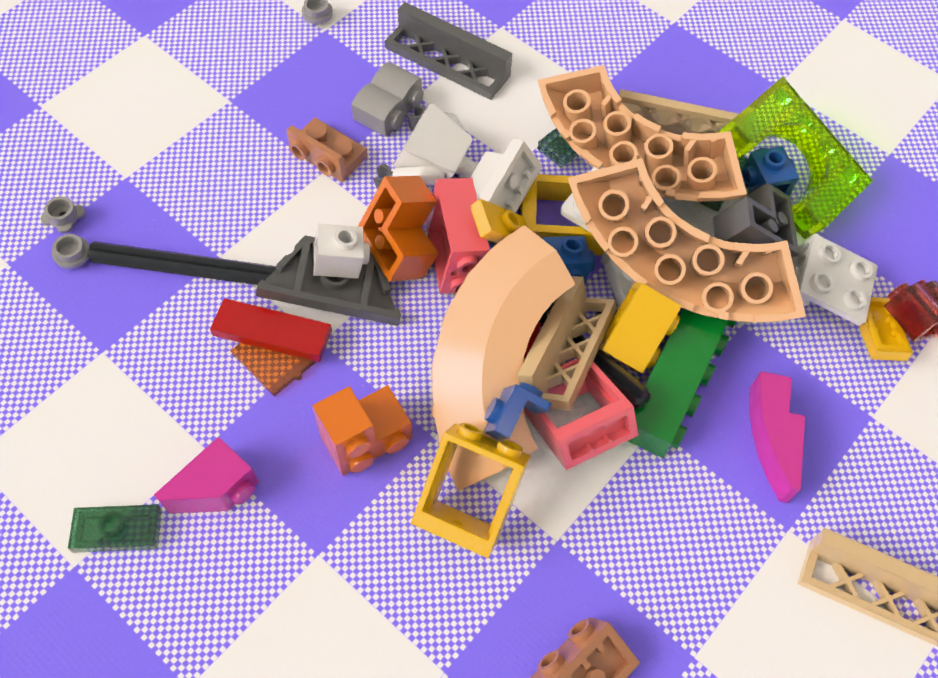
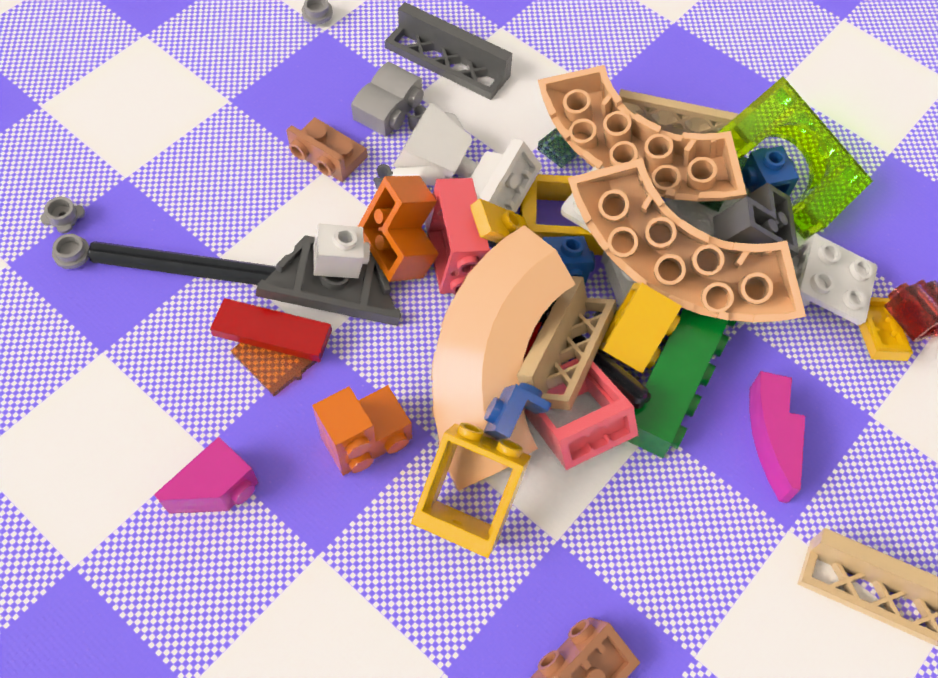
clear green plate [68,504,162,553] -> none

